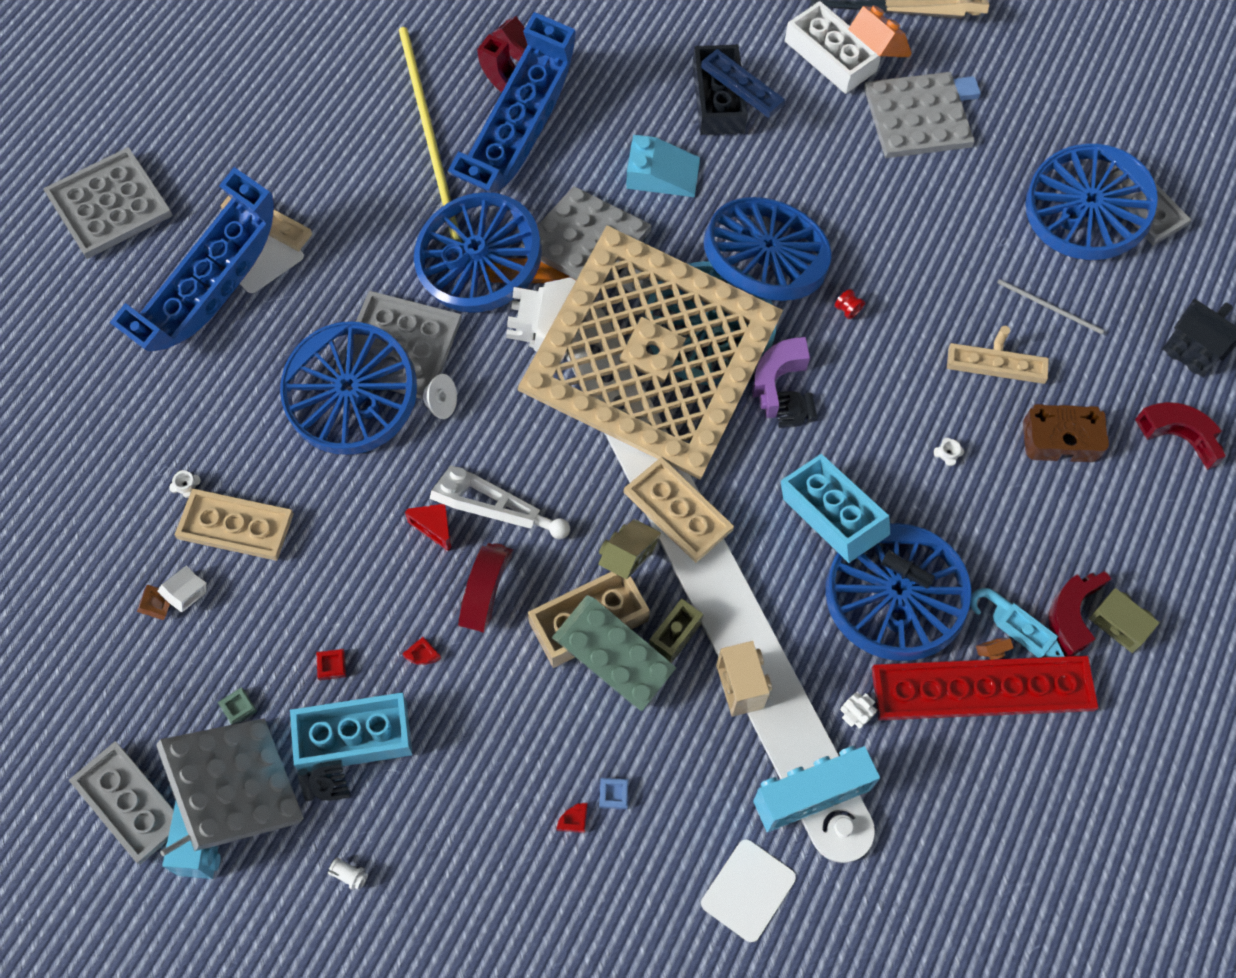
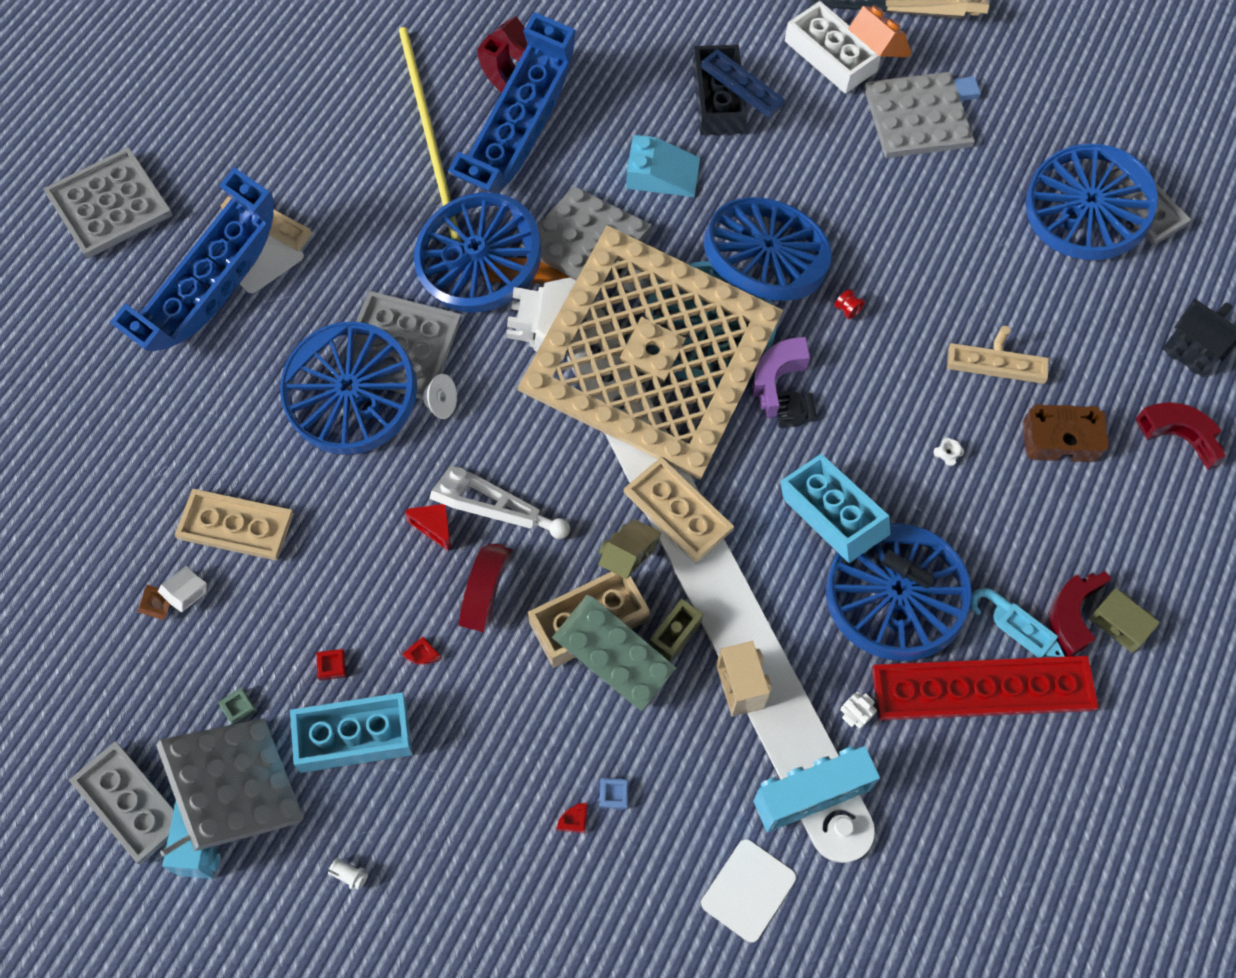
white plate [169,470,201,498] -> none
black piece [297,760,350,801] -> none
dark orange plate [976,637,1014,660] -> none
light grey piece [997,279,1104,334] -> none

